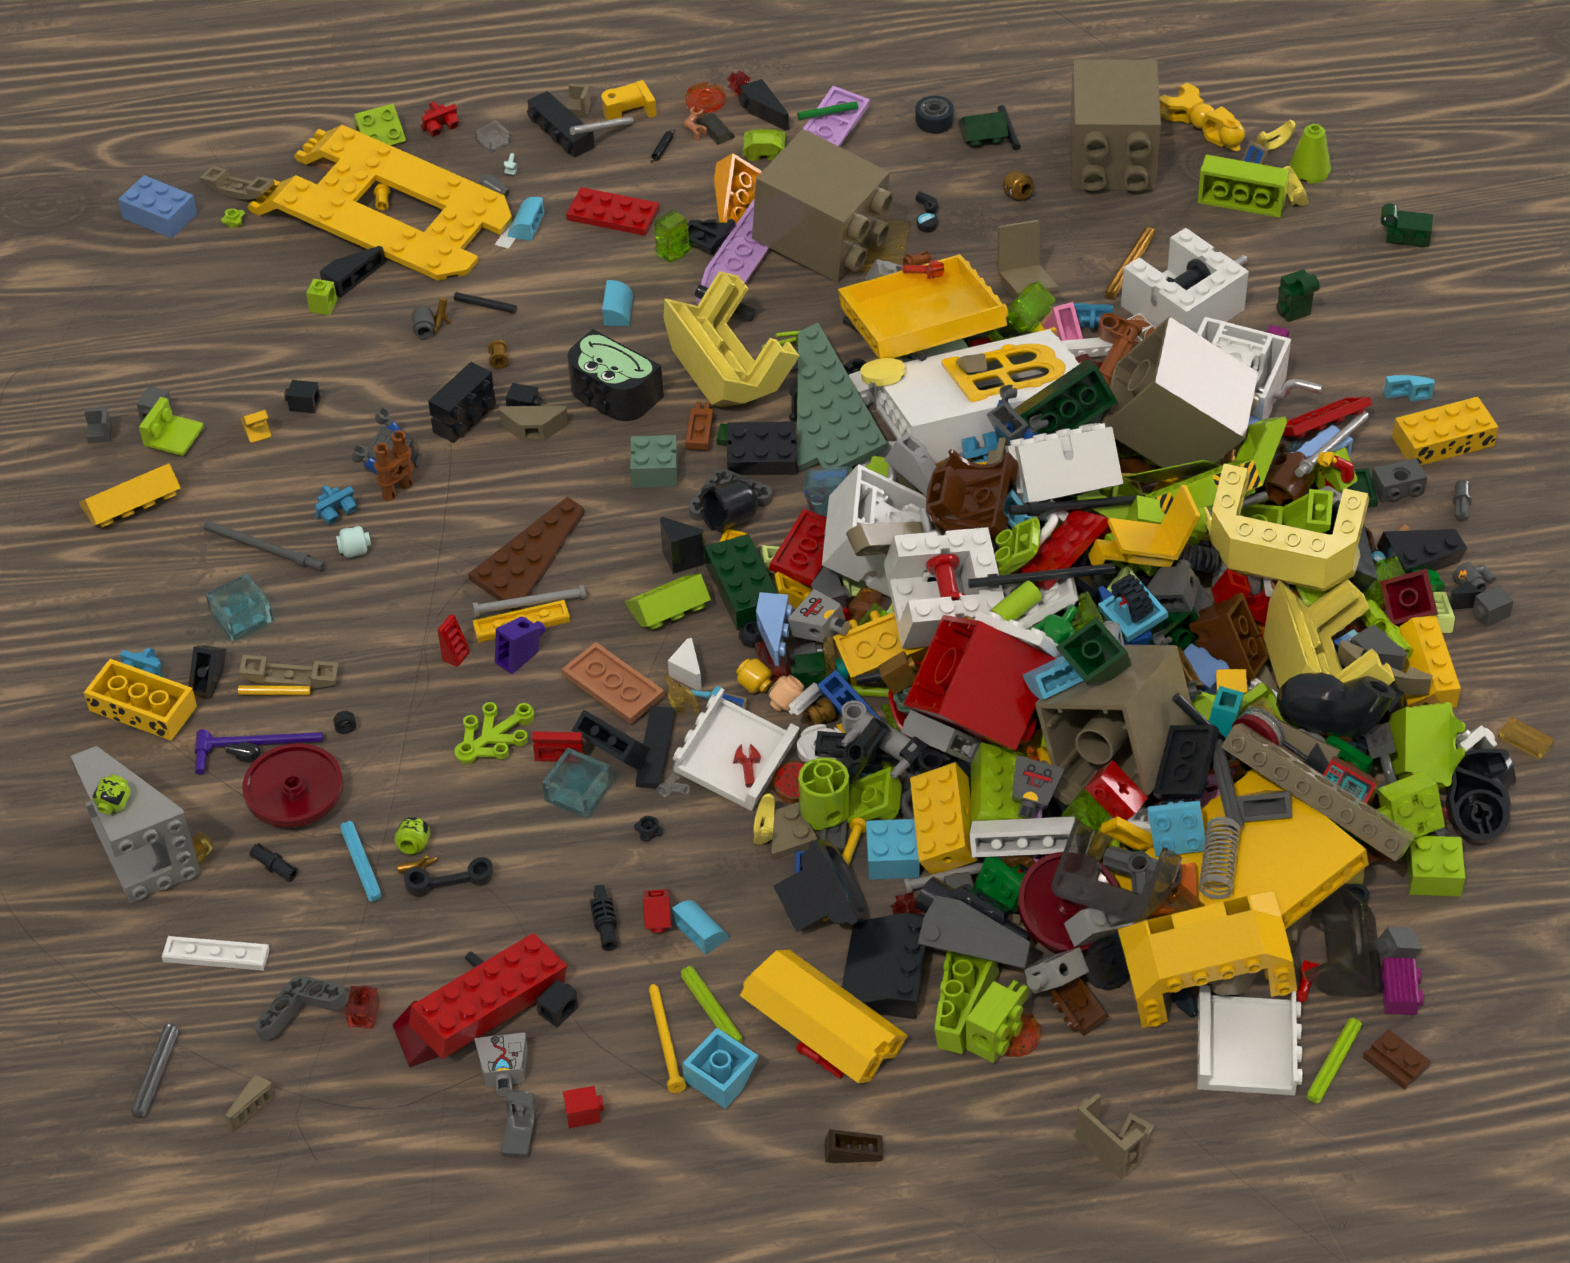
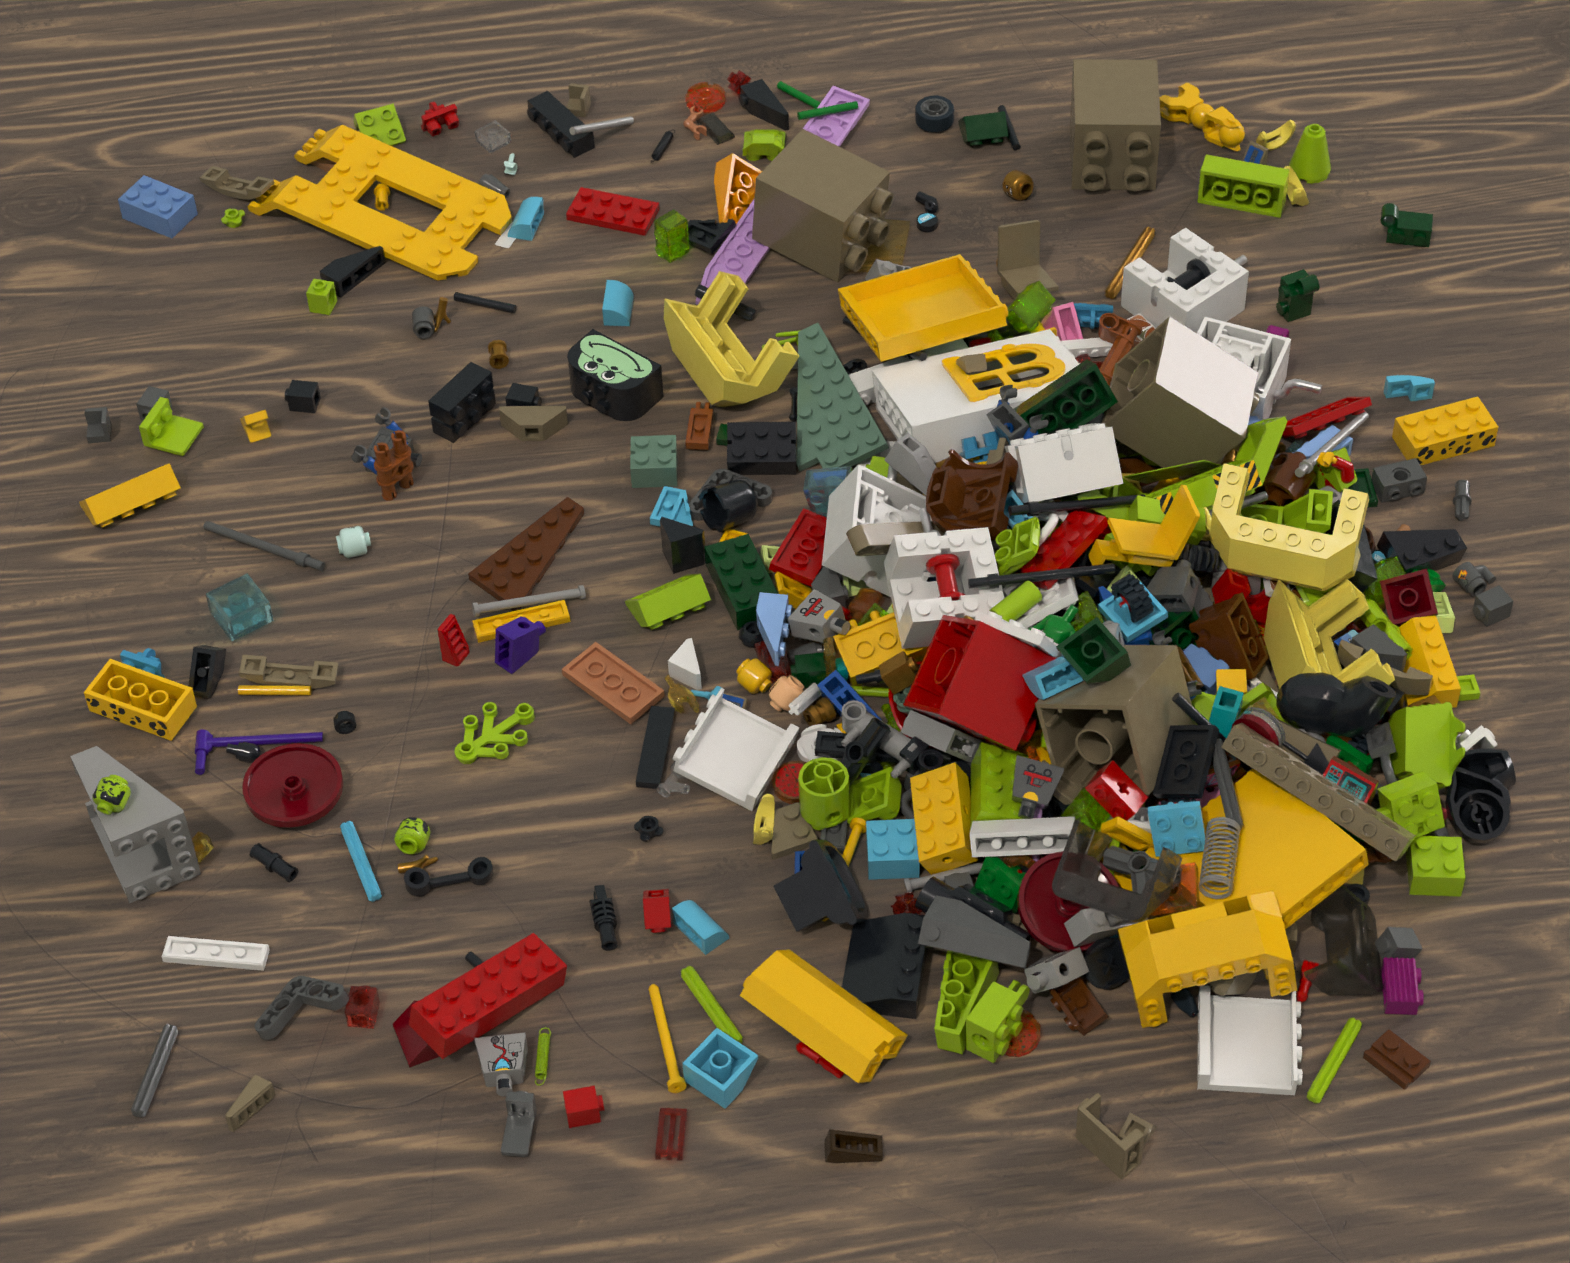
dark azure hips [314,485,357,525] -> none
red plate [532,731,585,763] -> none
black brick [536,979,578,1028] -> none
clear light blue brick [542,748,612,819] -> none
black brick [571,710,650,770] -> none
yellow piece [601,80,657,120] -> none
clear red bar [733,744,761,788] -> none
light yellow tile [860,358,906,387] -> none
clear red bar [902,260,944,279] -> none
dark orange pin [903,250,932,268] -> none
dark grey slope [1237,790,1293,822] -> none
black slope [1449,581,1481,610] -> none
clear yellow tile [1498,717,1555,760] -> none
none -> lime piece [535,1027,551,1085]
none -> medium azure wing [650,486,693,526]
none -> clear red tile [655,1108,687,1161]
none -> green bar [777,81,821,109]
none -> lime tile [1457,674,1480,701]

